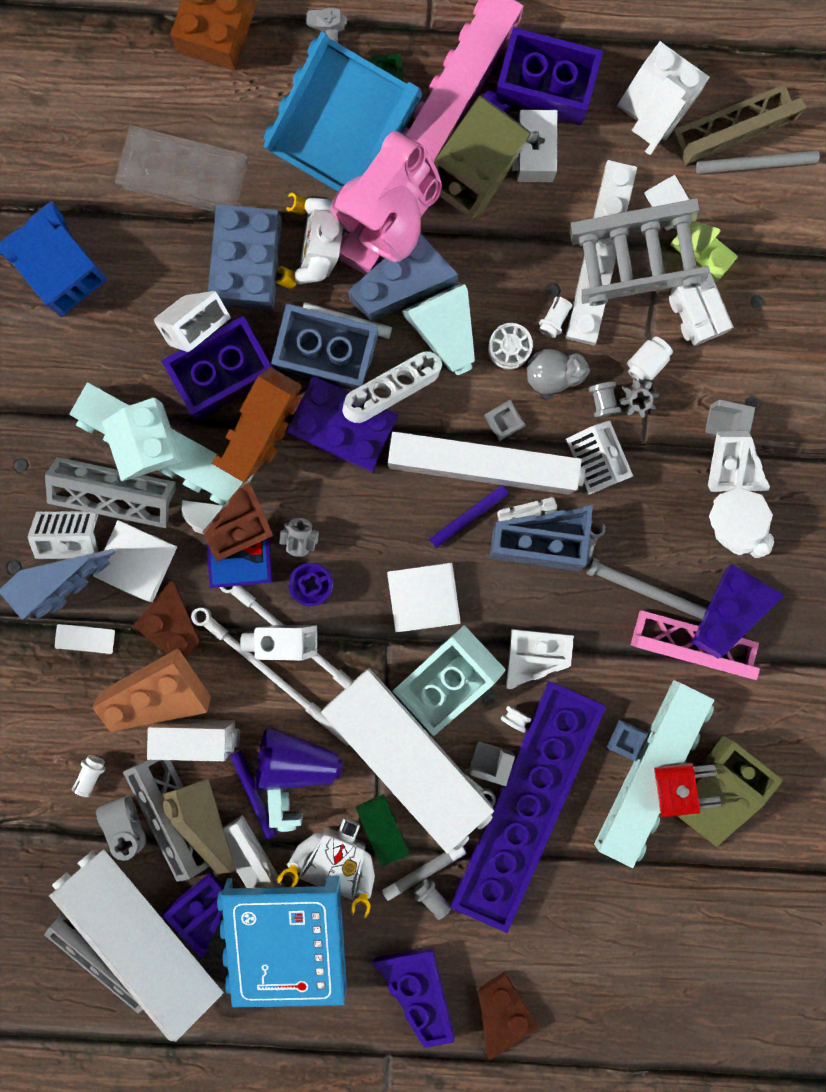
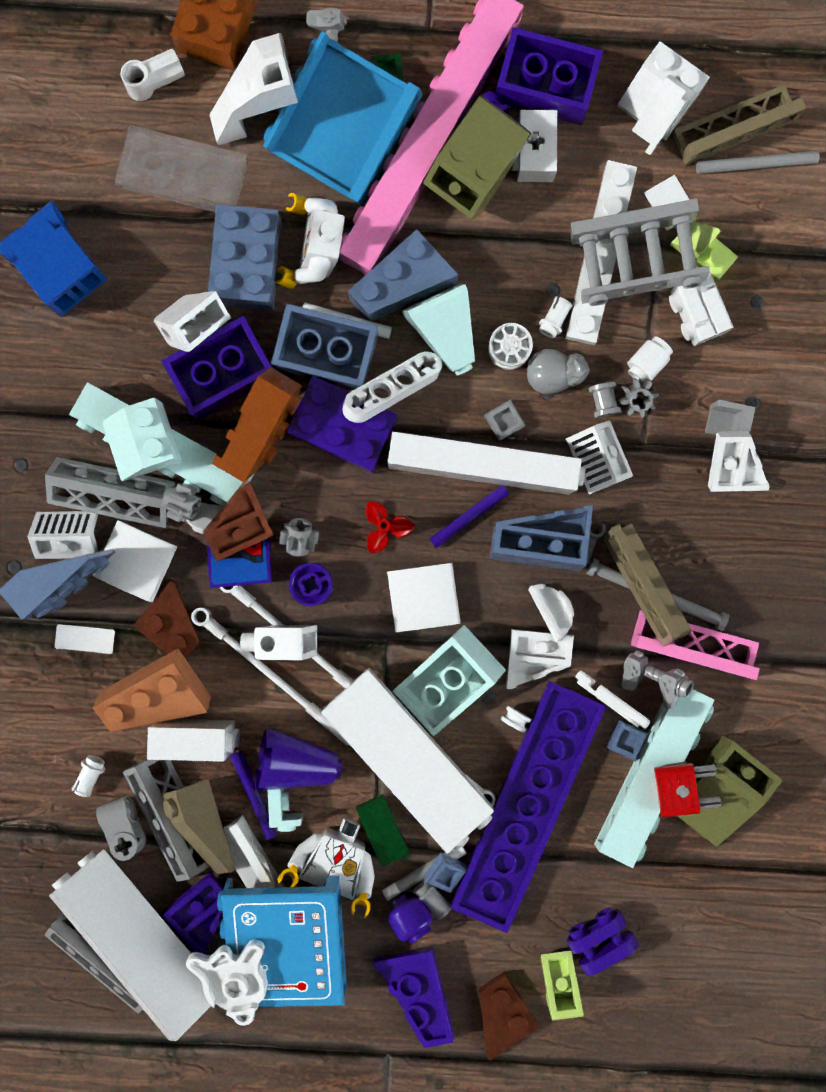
bright pink piece [330,131,442,262] -> none
light grey panel [469,741,515,786] -> none
white axle [497,497,557,521] -> none
dark purple wing [691,564,784,659] -> none
white piece [709,487,774,558] -> none
none -> white piece [120,48,185,101]
none -> light grey gear [162,483,201,523]
none -> white tile [186,939,268,1026]
none -> white brick [210,33,298,145]
none -> red plant [366,501,415,554]
none -> dark purple head [387,894,433,944]
none -> sand blue tile [424,853,467,893]
none -> white tile [528,584,574,642]
none -> yellowish green slope [541,951,584,1021]
none -> dark purple brick [566,907,639,976]
none -> white tile [575,670,650,729]
none -> dark tan fence [603,523,692,647]
none -> light grey piece [621,650,694,709]

